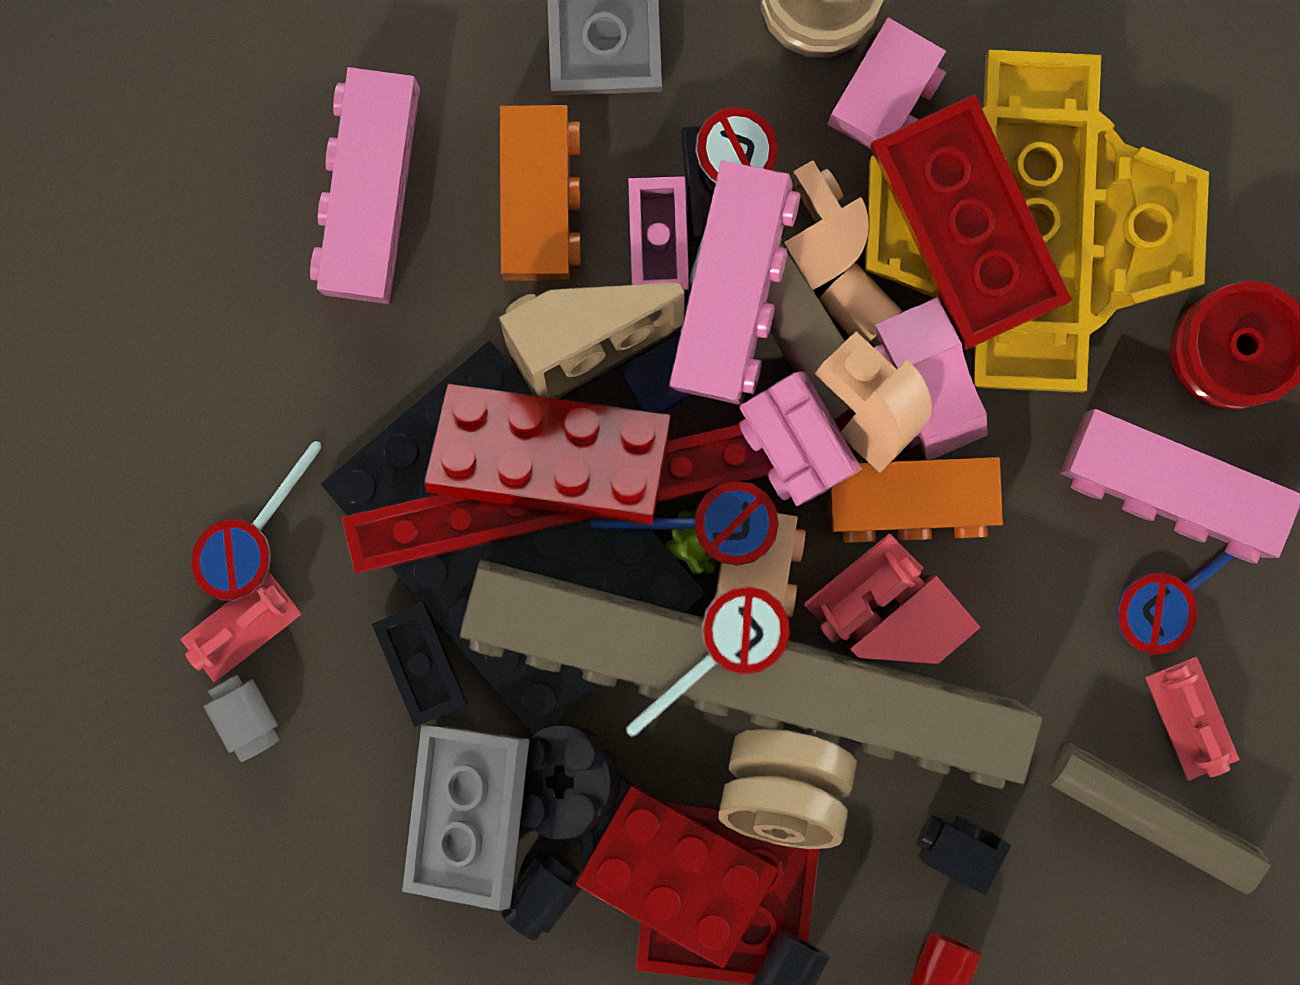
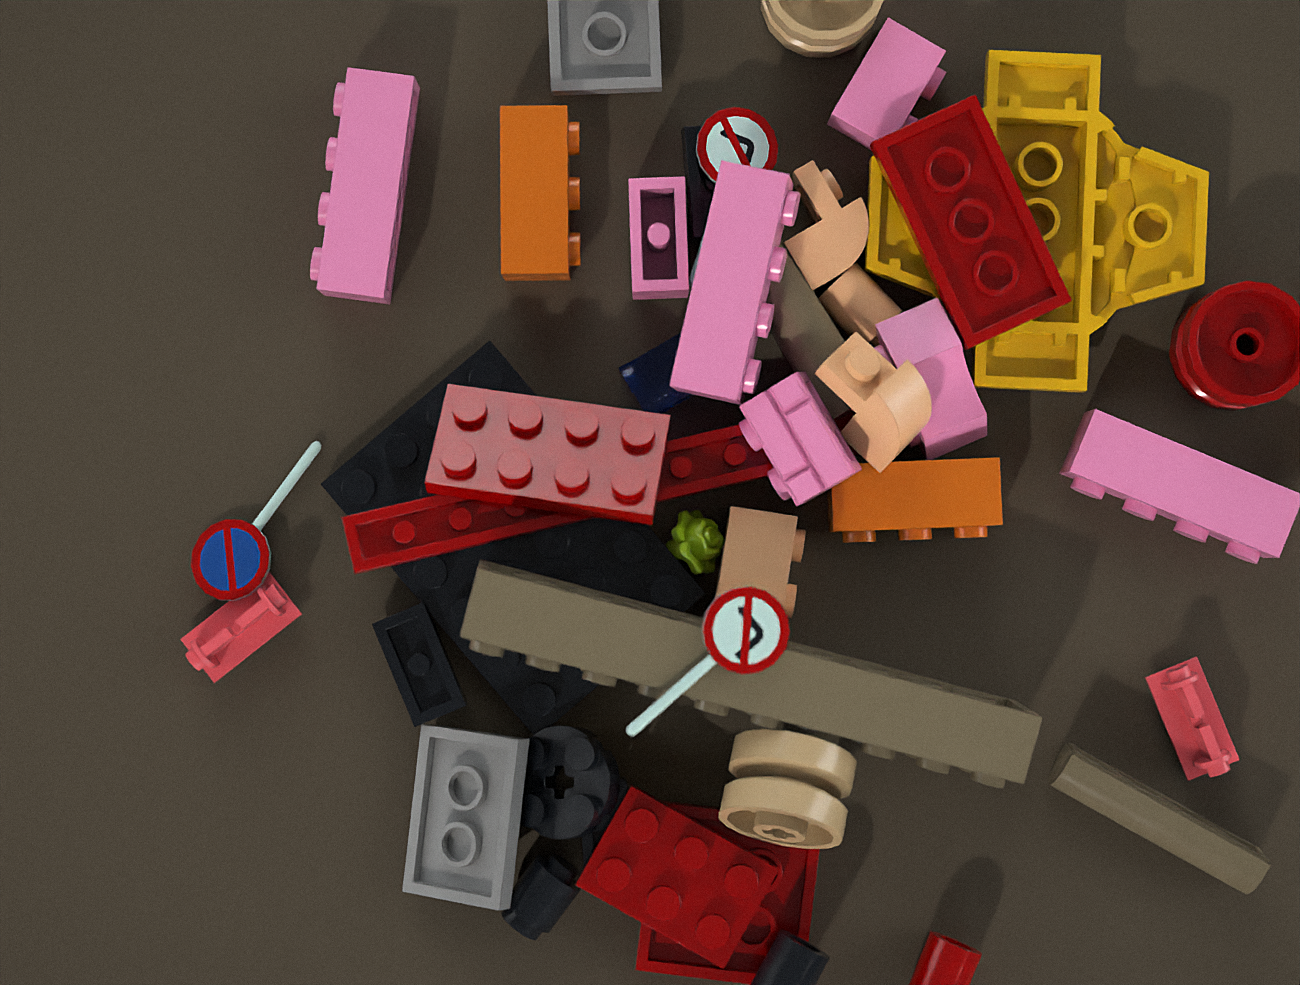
light grey brick [203,674,280,762] -> none
tan slope [499,282,684,399] -> none
piece [588,481,779,566] -> none
coral hinge [804,533,924,643] -> none
coral slope [846,575,981,664] -> none
black brick [917,815,1011,896] -> none
piece [1117,551,1234,655] -> none

